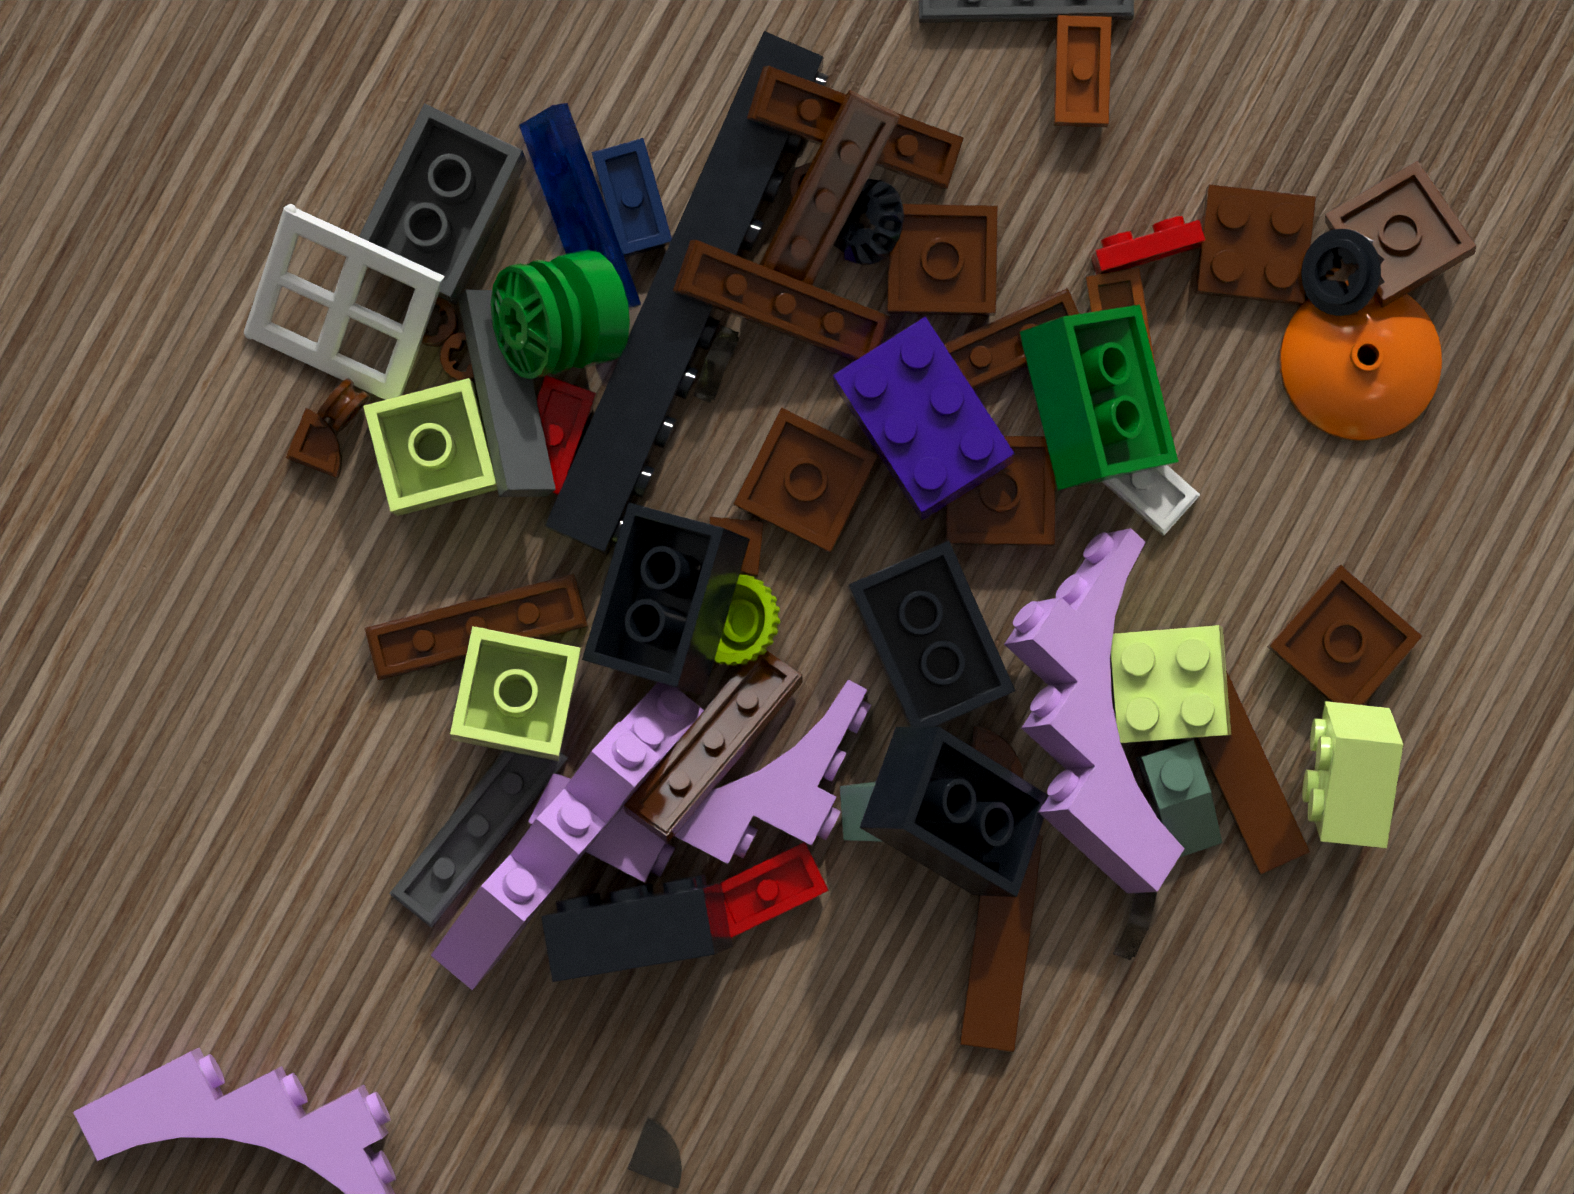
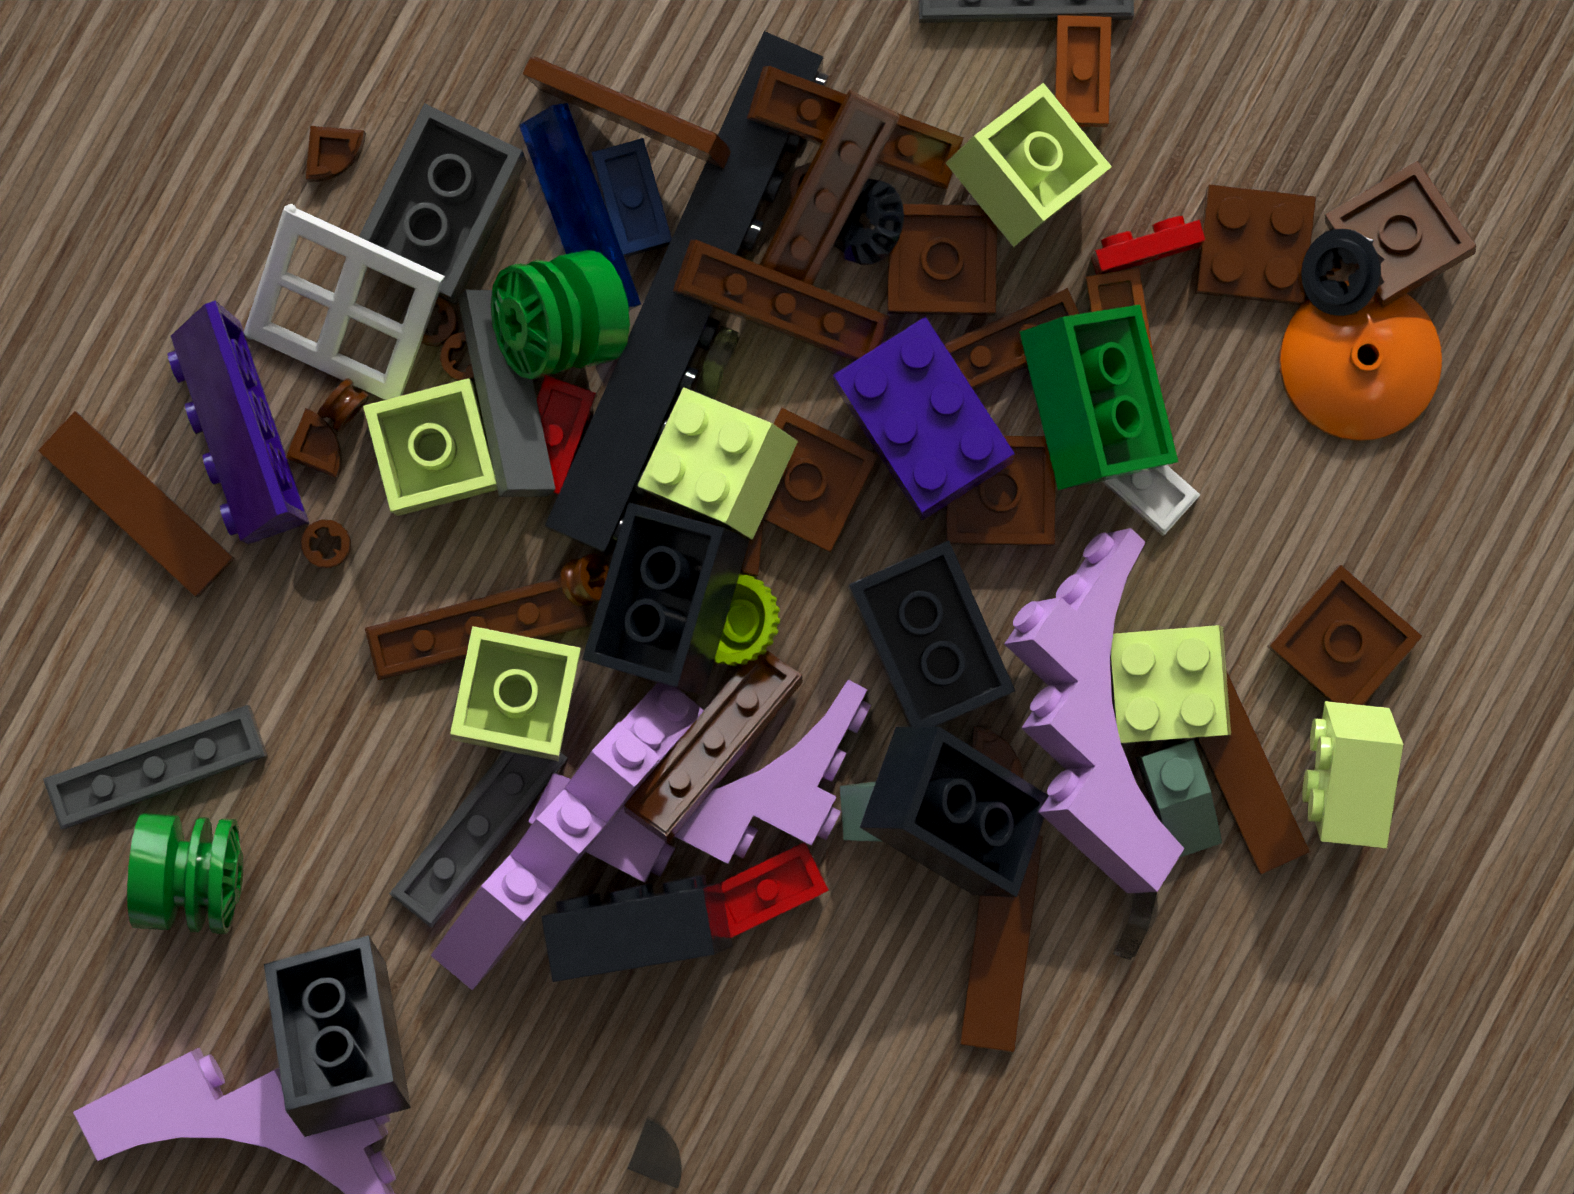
none -> reddish brown tile [38,411,235,598]
none -> dark grey tile [43,705,268,830]
none -> green wheel [127,813,243,934]
none -> dark purple slope [167,301,309,544]
none -> black brick [264,935,411,1137]
none -> reddish brown bush [301,519,351,568]
none -> reddish brown tile [306,126,366,182]
none -> reddish brown tile [523,57,731,169]
none -> reddish brown bush [561,553,609,607]
none -> yellowish green brick [638,387,798,540]
none -> yellowish green brick [946,83,1112,247]

